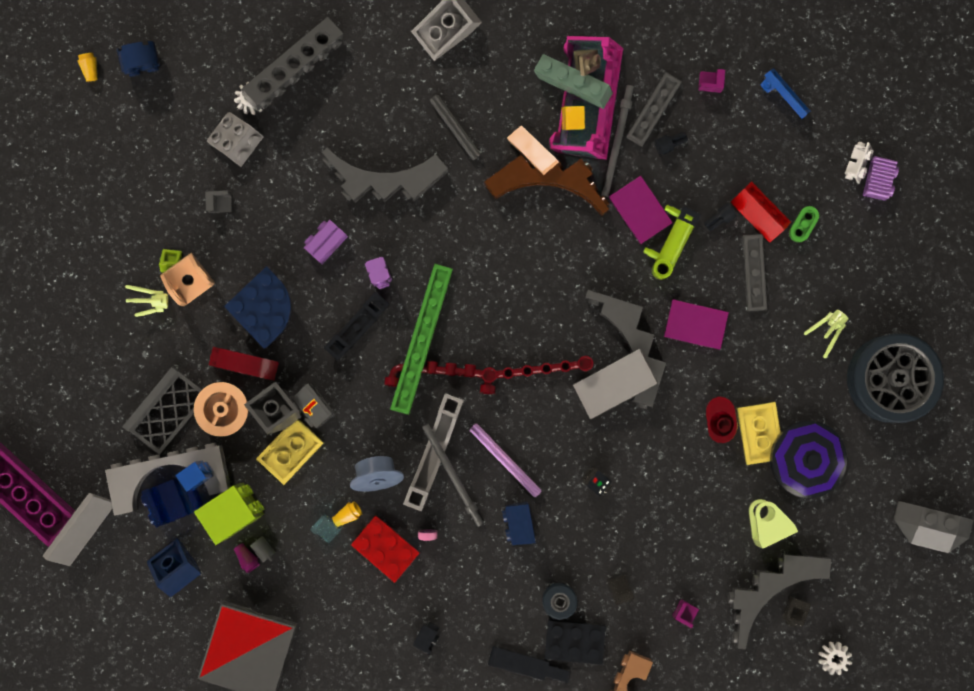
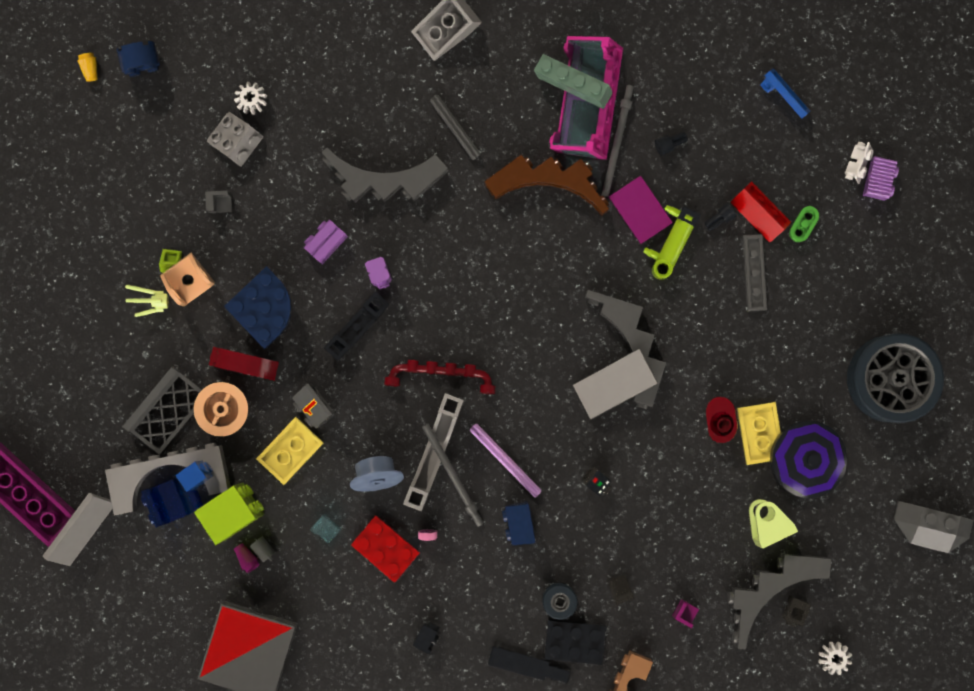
dark blue slope [147,538,201,598] -> none
dark grey brick [242,17,343,112] -> none
dark grey slope [244,382,301,435] -> none
yellow cone [332,502,362,527] -> none
bright green tile [390,264,453,415] -> none
dark red bar [482,356,593,383] -> none
light nougat tile [507,126,558,175] -> none
yellow panel [562,106,585,130] -> none
dark tan bracket [574,49,601,76] -> none
dark grey tile [626,72,682,147] -> none
magenta tile [664,300,729,350] -> none
magenta panel [698,69,725,93] -> none
yellowish green plant [804,310,848,358] -> none

